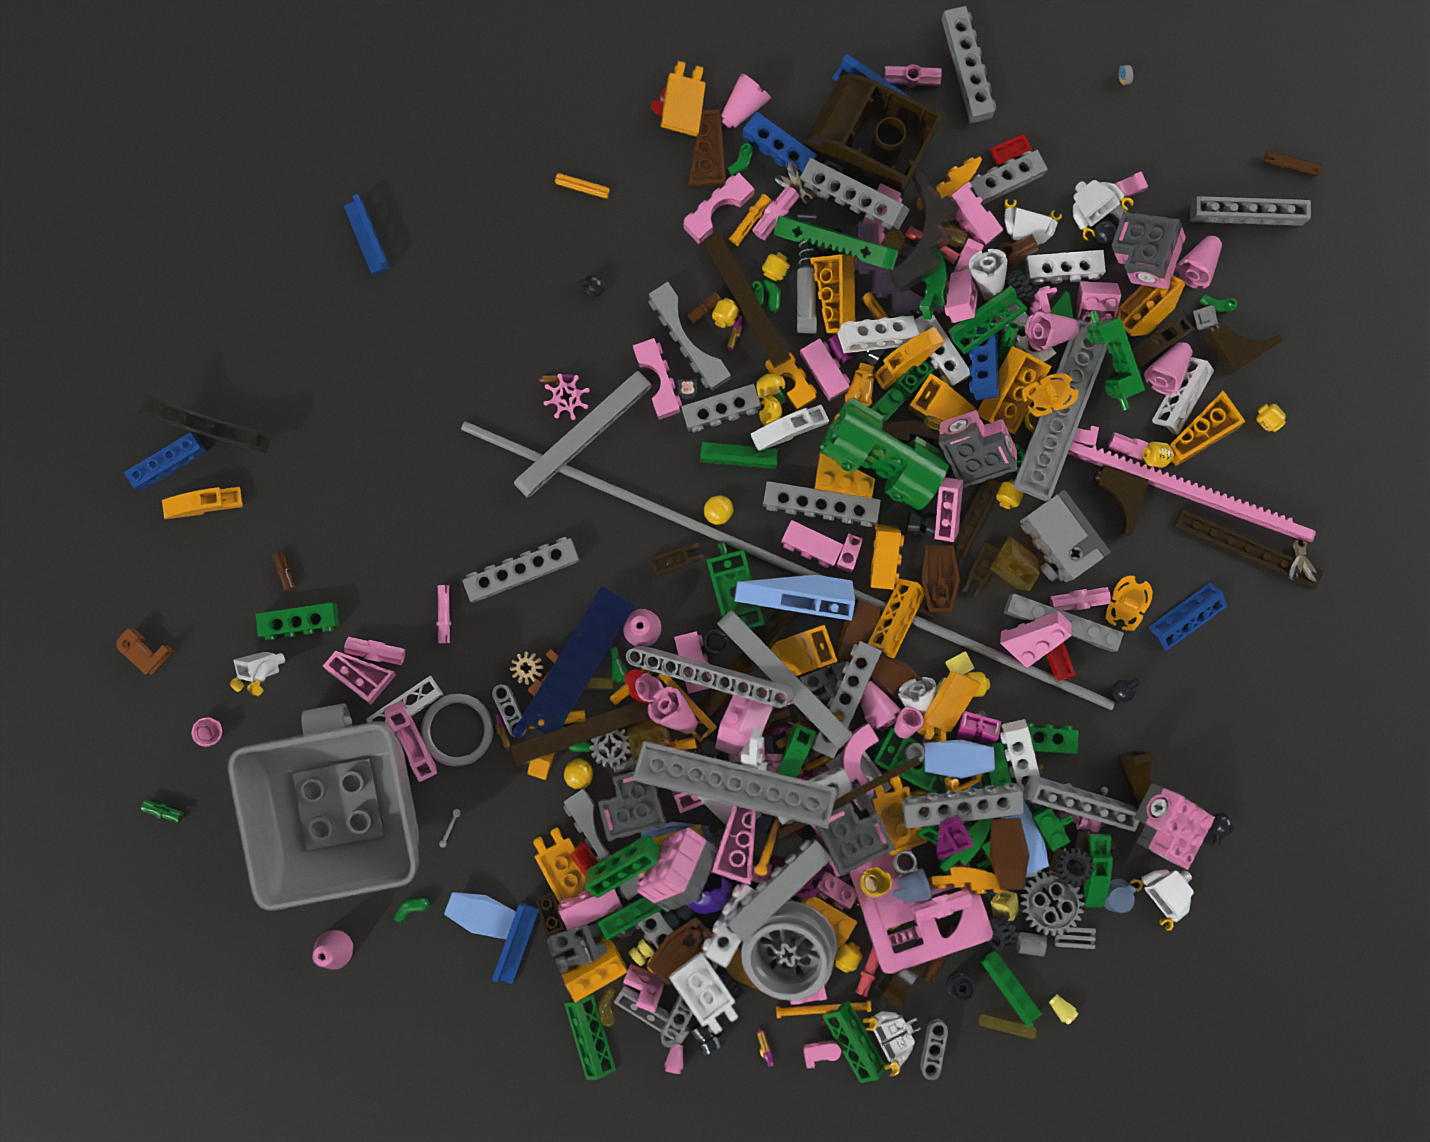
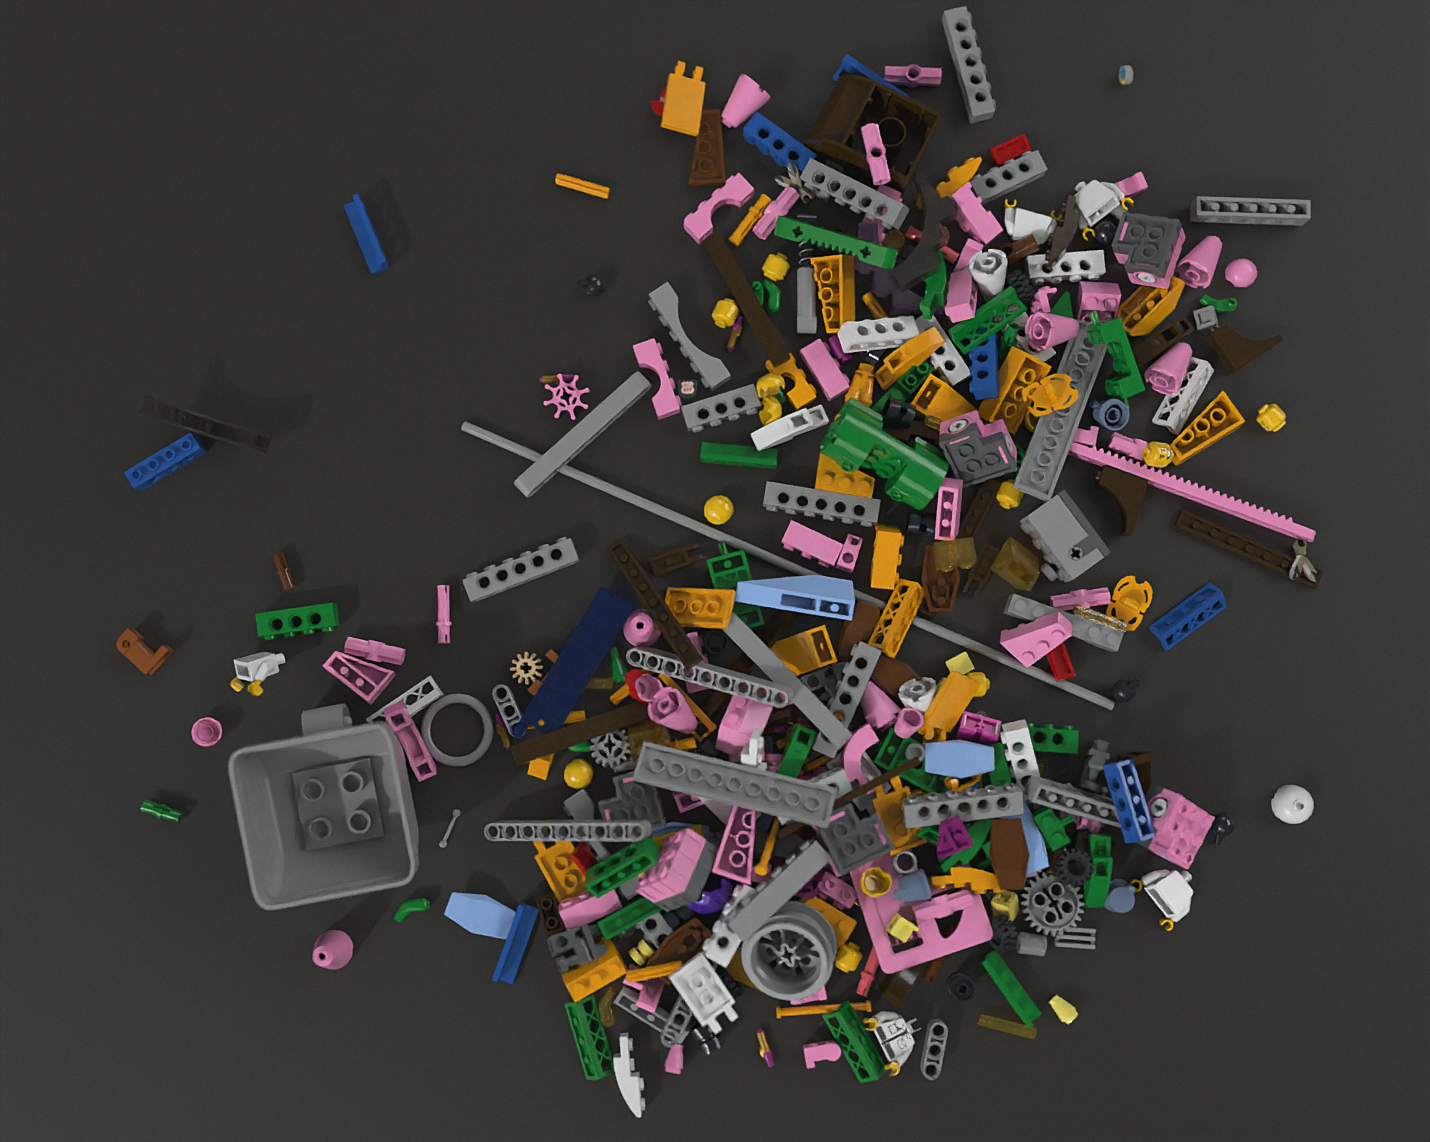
light orange slope [162,487,243,519] -> none
reddish brown axle [686,292,721,324] -> none
green arm [727,143,753,176] -> none
clear yellow brick [939,223,968,248] -> none
reddish brown pin [1263,150,1323,176] -> none
none -> light grey beam [484,820,652,841]
none -> dark brown tile [607,539,703,671]
none -> white slope [613,1033,645,1117]
none -> light orange axle [626,961,683,983]
none -> light orange tile [665,587,736,629]
none -> bright pink piece [861,123,891,185]
none -> black wheel [881,397,916,429]
none -> light yellow panel [885,913,919,942]
none -> clear yellow brick [932,537,977,572]
none -> dark brown slope [1045,195,1081,269]
none -> clear yellow axle [1073,605,1128,633]
none -> dark grey hips [1077,739,1110,793]
none -> sand blue hat [1089,399,1130,431]
none -> blue brick [1103,759,1156,843]
none -> bright pink hair [1225,259,1257,287]
none -> white cylinder [1271,785,1314,824]

